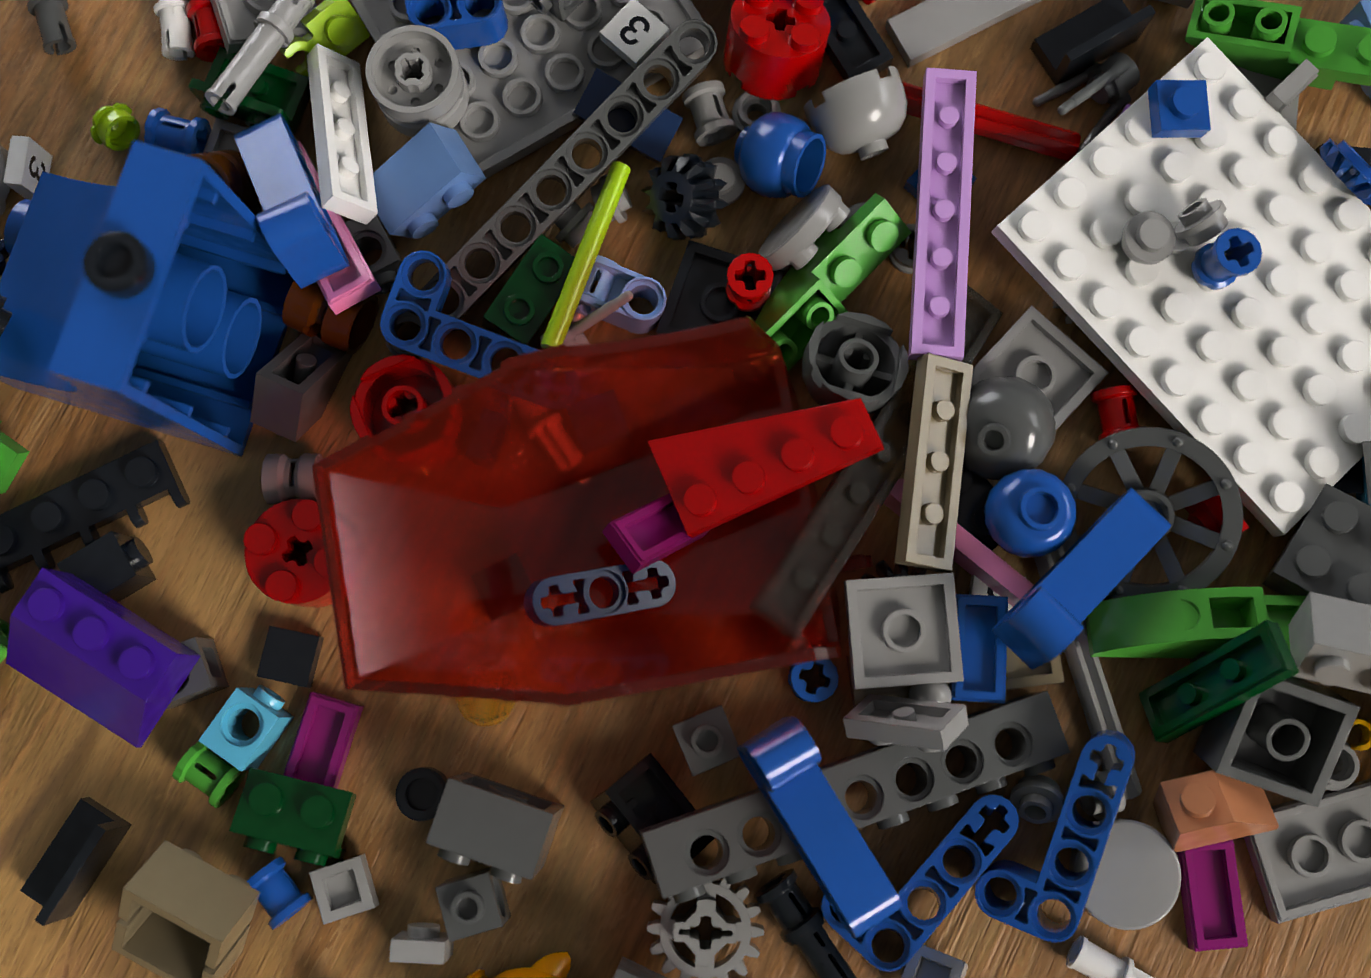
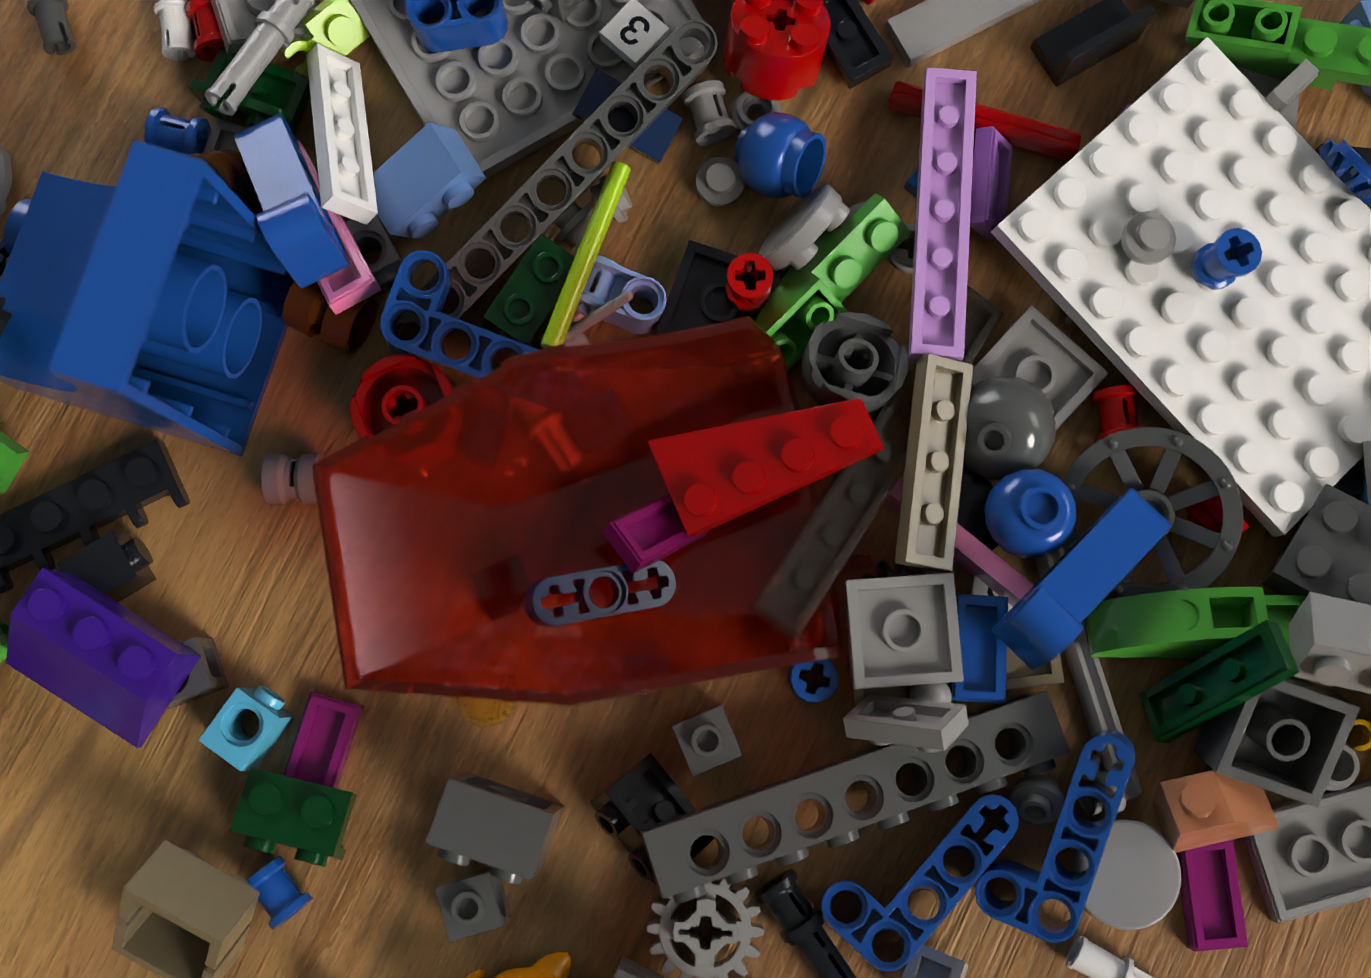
white tile [3,135,52,200] -> none
black panel [20,797,132,926] -> none
black tile [83,231,155,299] -> none
lime plate [90,103,140,151] -> none
bright green bush [172,741,246,808] -> none
red brick [243,499,365,608] -> none
dark grey slope [250,333,353,442] -> none
black tile [257,626,324,688] -> none
light grey plate [309,853,380,925] -> none
light grey wheel [365,25,469,137] -> none
light grey plate [389,922,454,965] -> none
black tile [395,767,448,821] -> none
black gear [641,154,729,240] -> none
blue beam [737,716,903,939] -> none
light grey cylinder [803,66,908,160] -> none
dark grey plant [1033,52,1140,153] -> none
blue plate [1148,80,1211,138] -> none
light grey plate [1174,198,1229,247] -> none
none -> medium lavender tile [970,126,1013,241]

